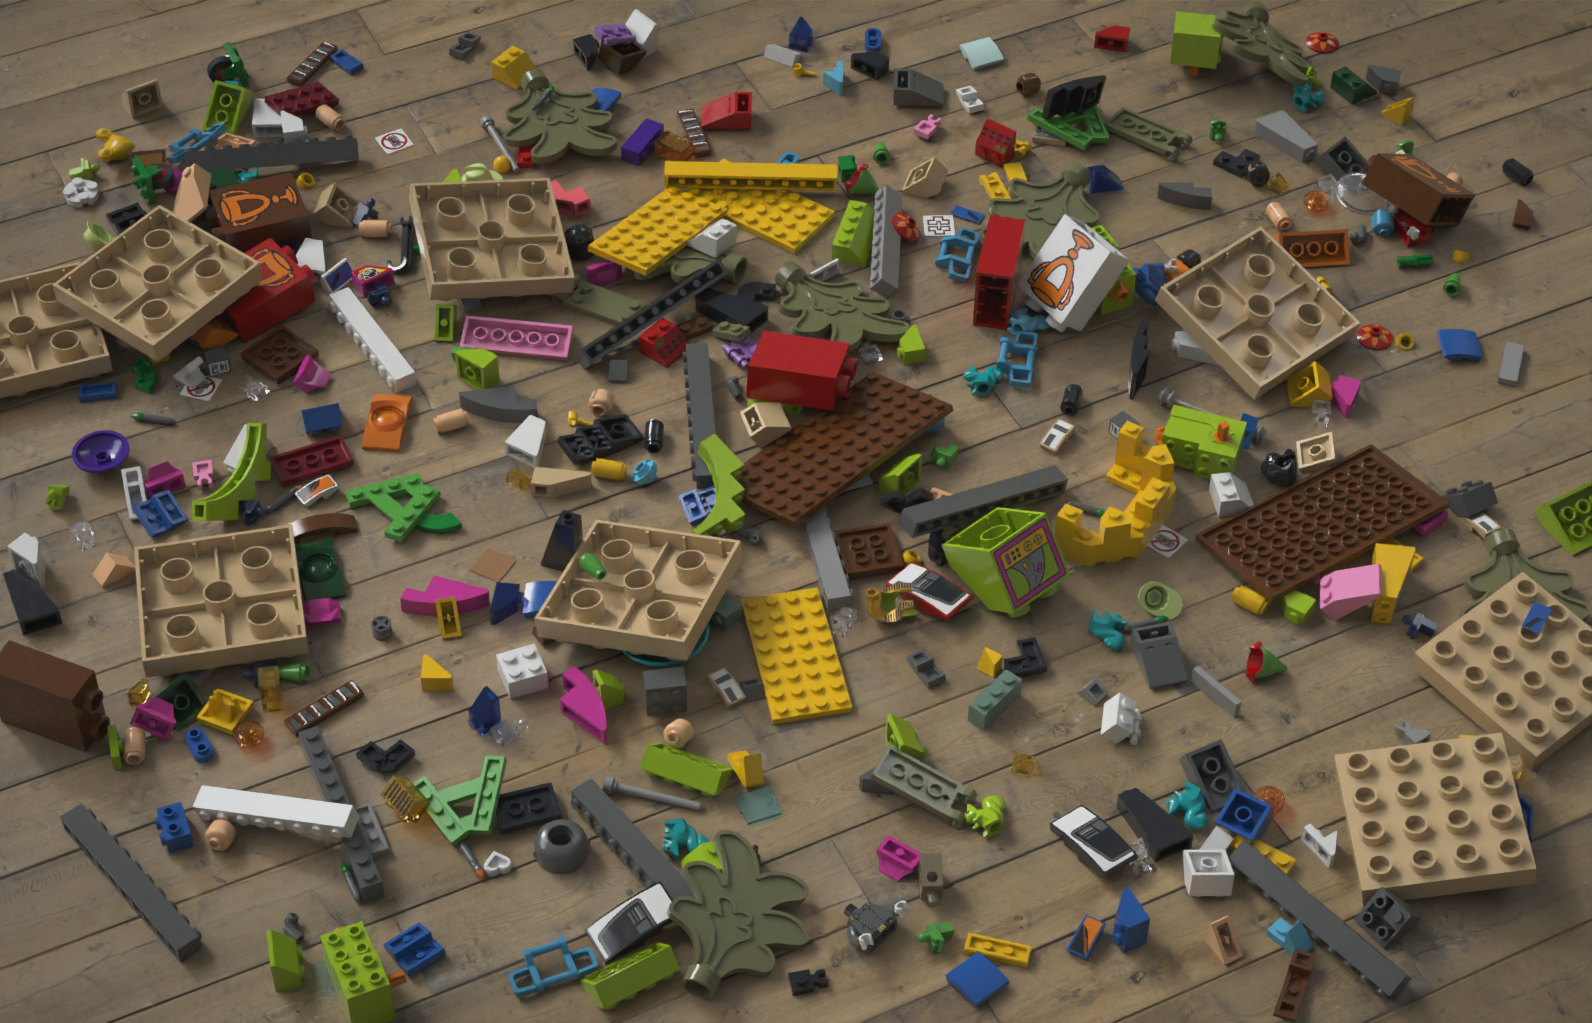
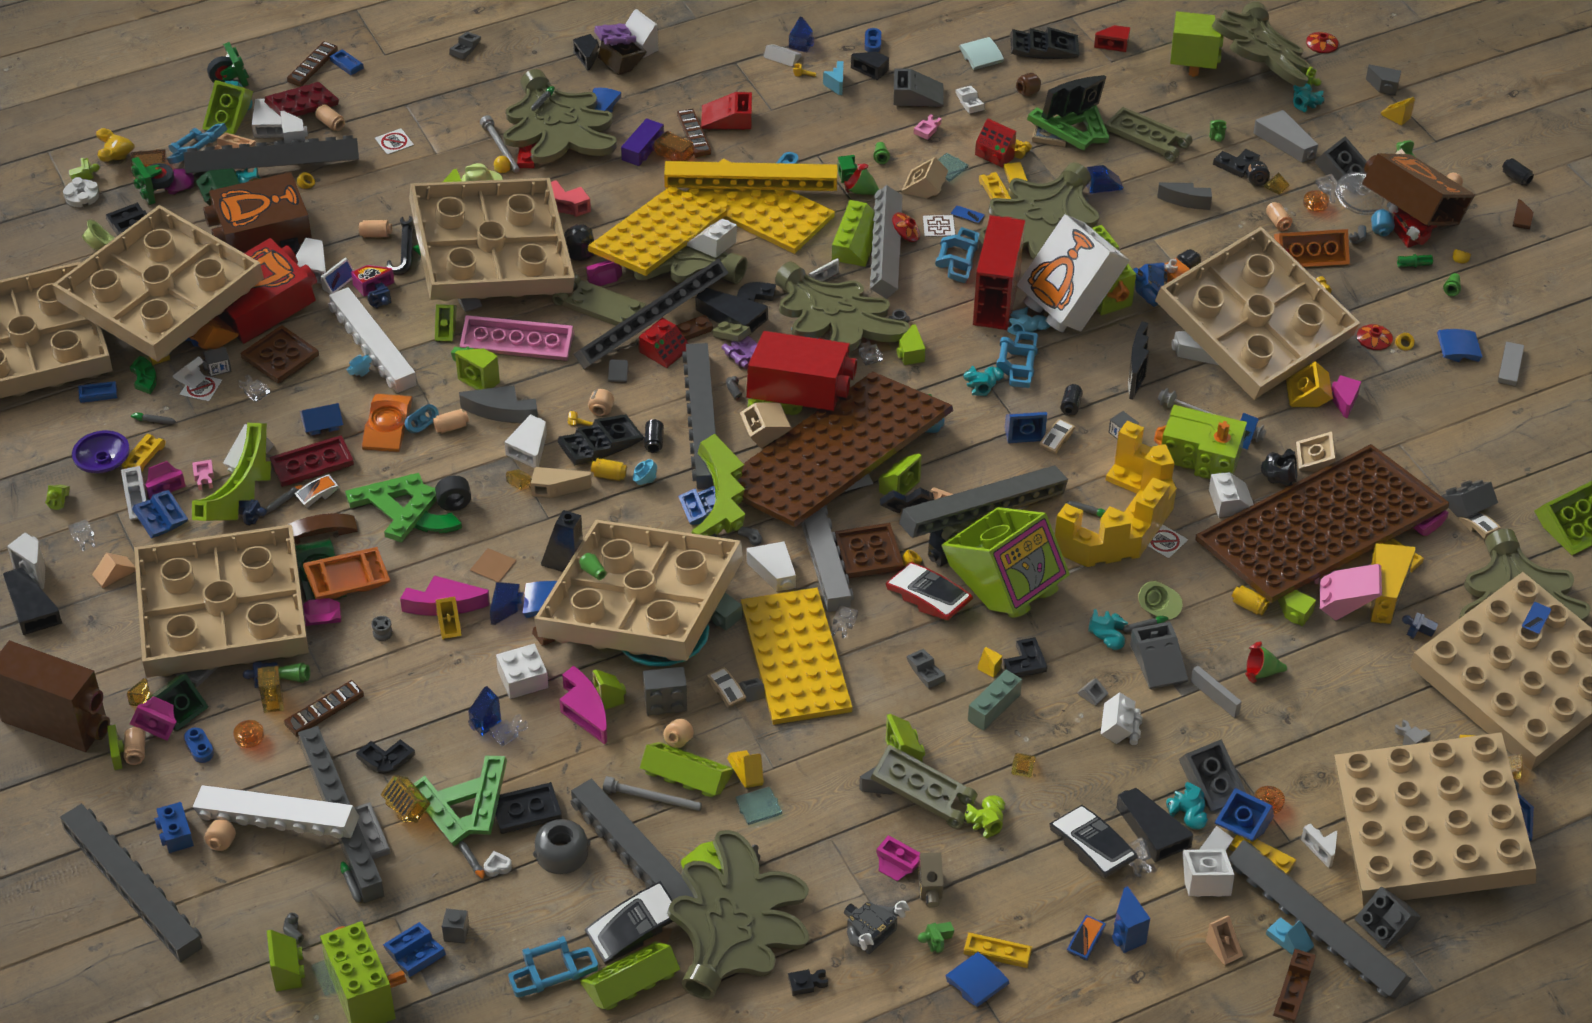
tan slope [121,78,163,118] -> none
light nougat slope [173,163,211,222] -> none
yellow plate [196,689,254,735] -> none
dark pink slope [293,355,331,394] -> none
tan slope [313,182,360,228] -> none
piece [351,198,379,226] -> none
yellow slope [421,654,454,691] -> none
yellow slope [491,45,537,90] -> none
teal animal [662,818,709,861] -> none
pearl gold piece [866,581,918,623] -> none
bright green piece [930,444,959,468] -> none
clear plate [1311,400,1331,428] -> none
dark green slope [1330,66,1377,105] -> none
none -> yellow plate [122,434,166,472]
none -> orange slope [303,547,390,600]
none -> medium azure plate [347,354,372,377]
none -> dark azure plate [405,404,439,433]
none -> black tyre [435,475,471,511]
none -> dark grey brick [442,908,469,944]
none -> white slope [747,541,796,592]
none -> clear light blue piece [938,153,968,182]
none -> blue slope [1004,412,1047,443]
none -> black slope [1010,27,1079,59]

